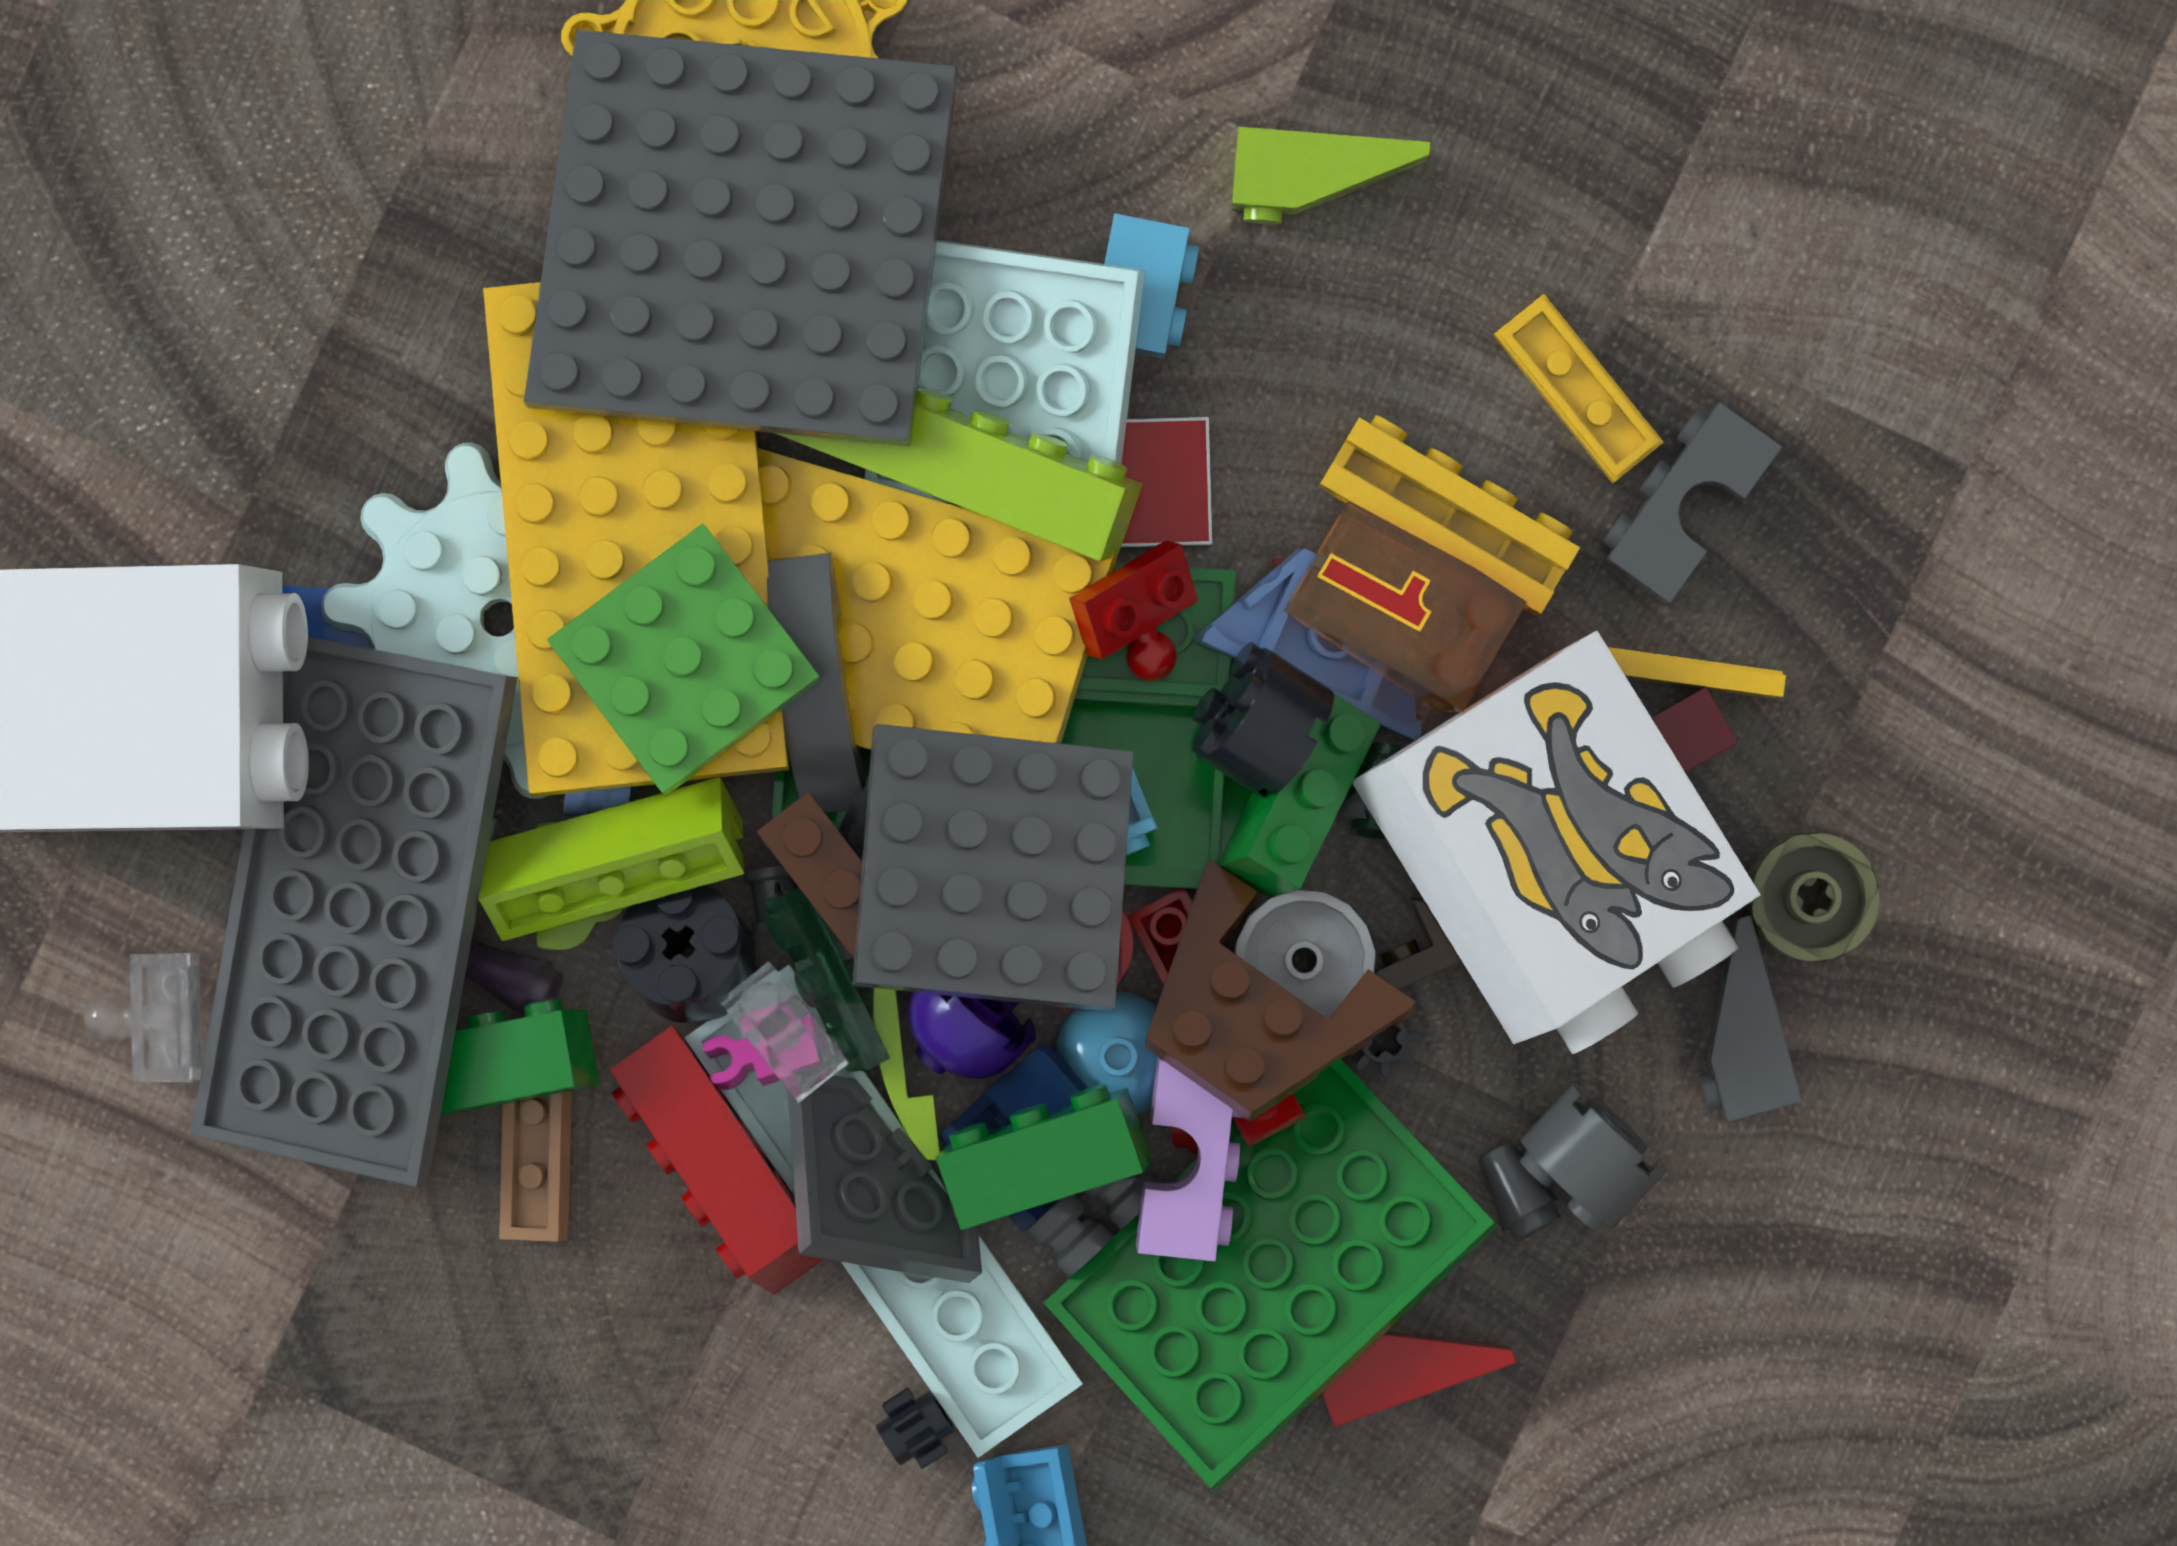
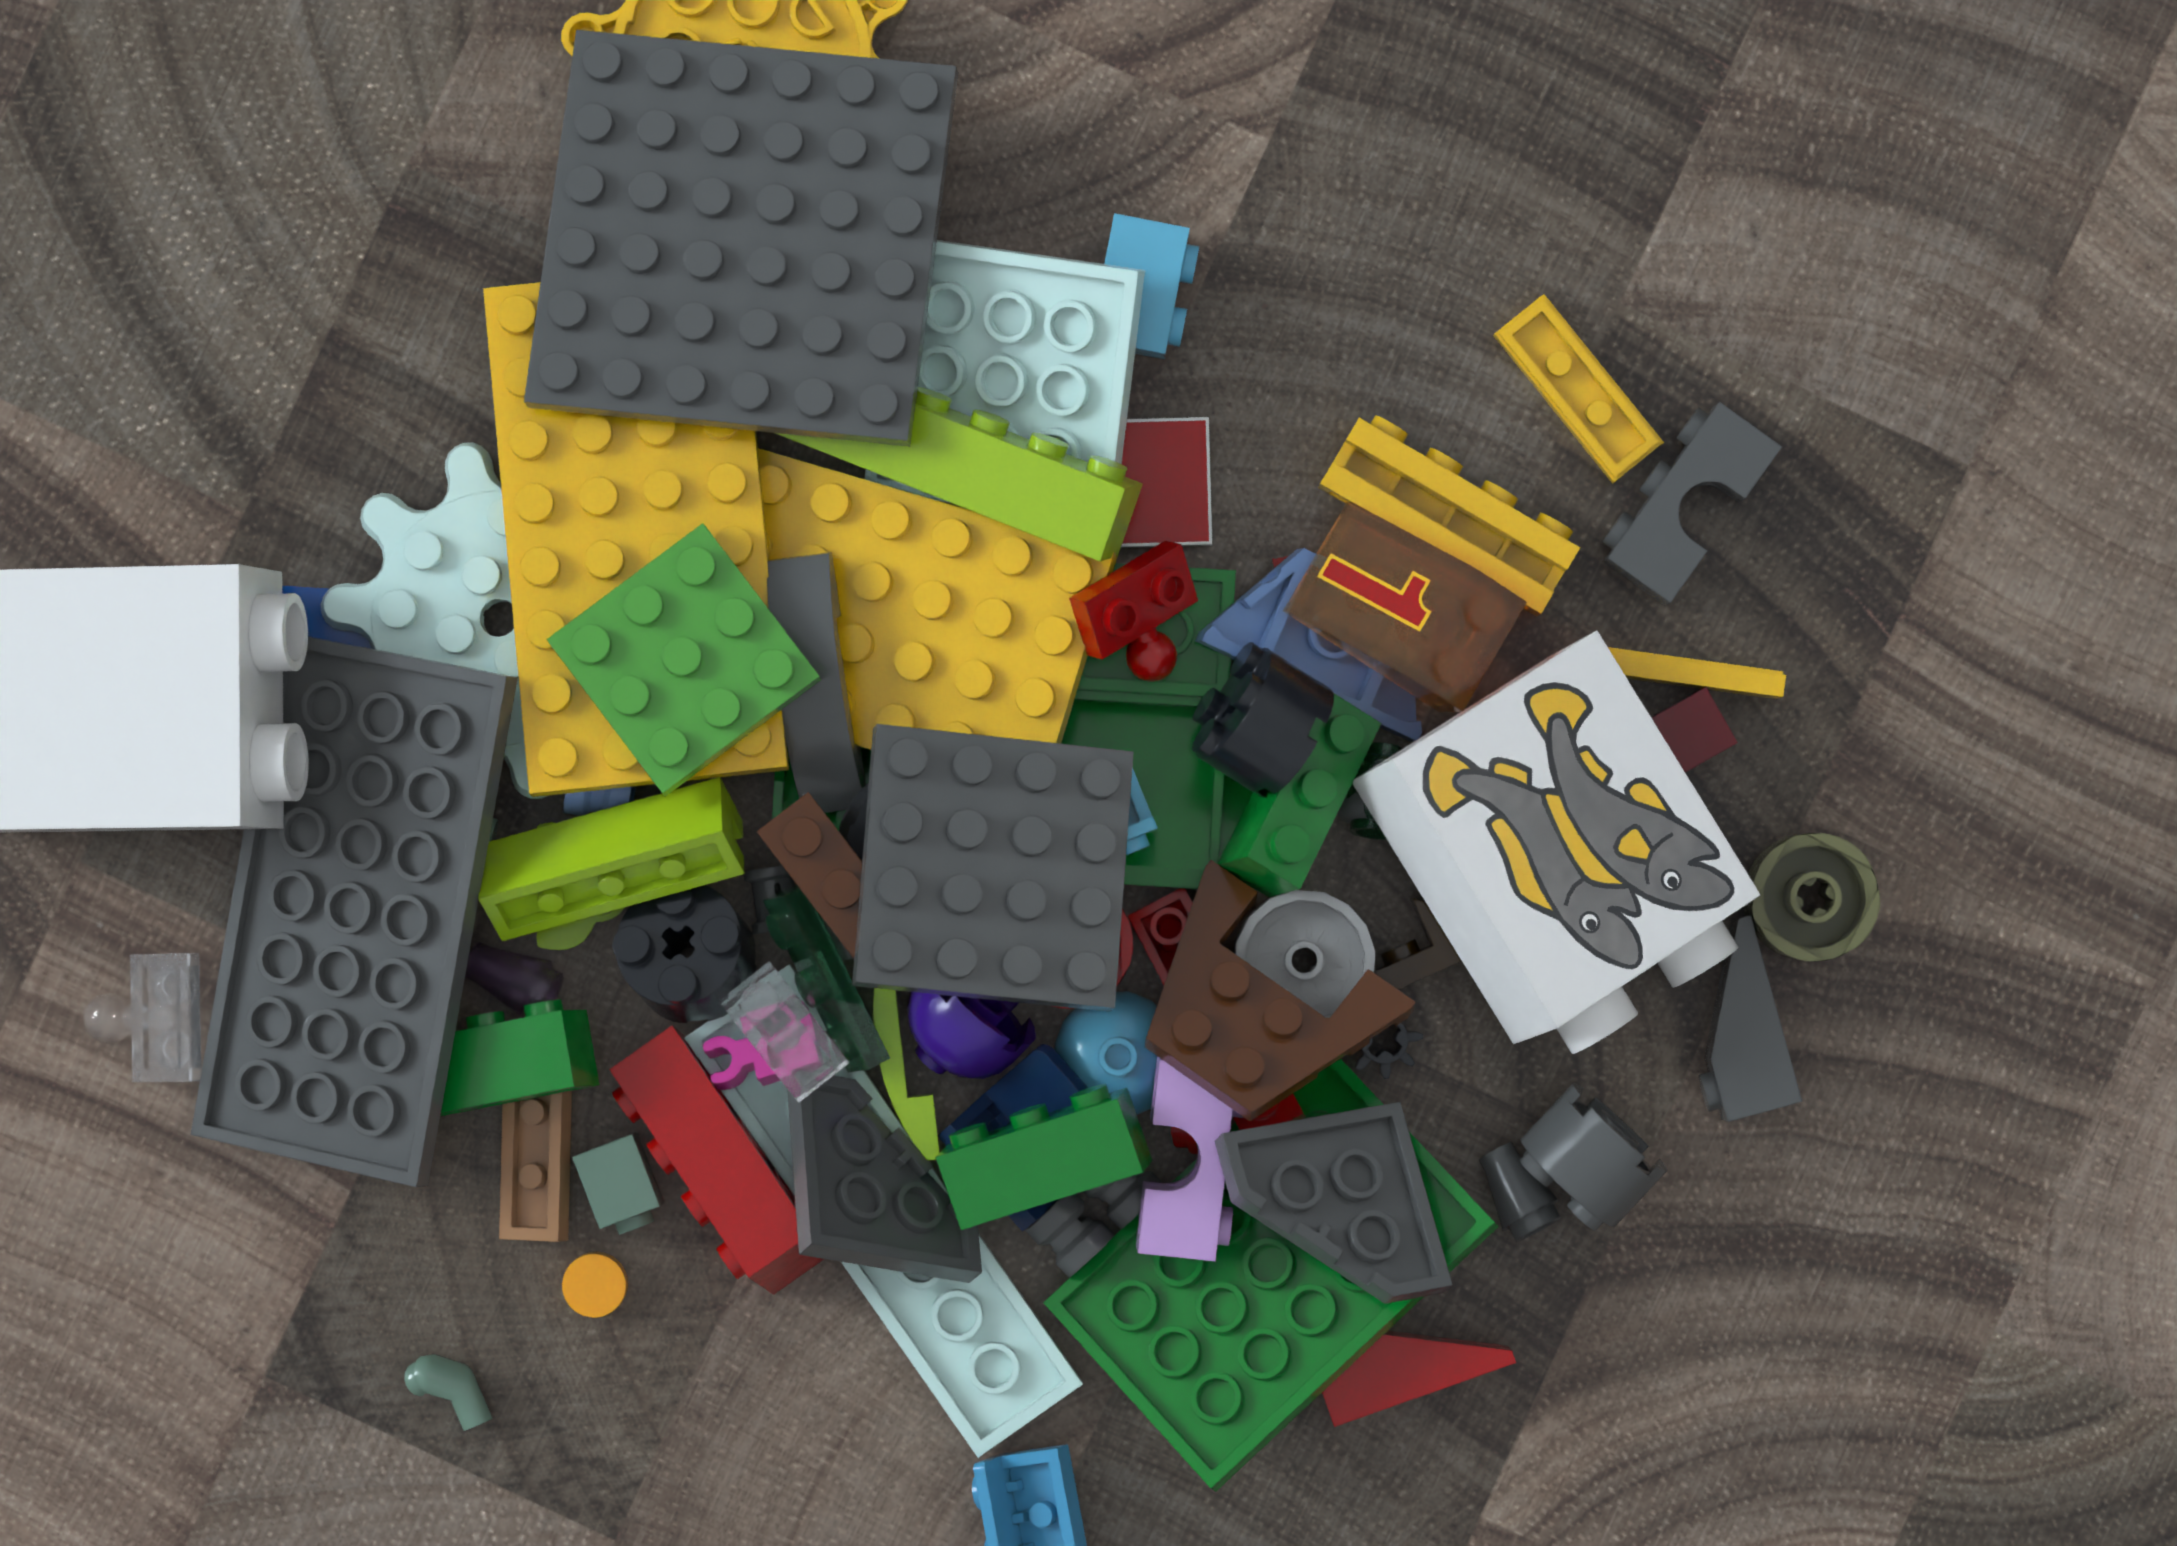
black gear [875,1387,955,1469] -> none
lime slope [1231,127,1430,225] -> none
none -> sand green arm [404,1354,493,1431]
none -> light orange tile [562,1252,628,1318]
none -> sand green brick [572,1132,664,1235]
none -> dark grey plate [1214,1102,1453,1304]

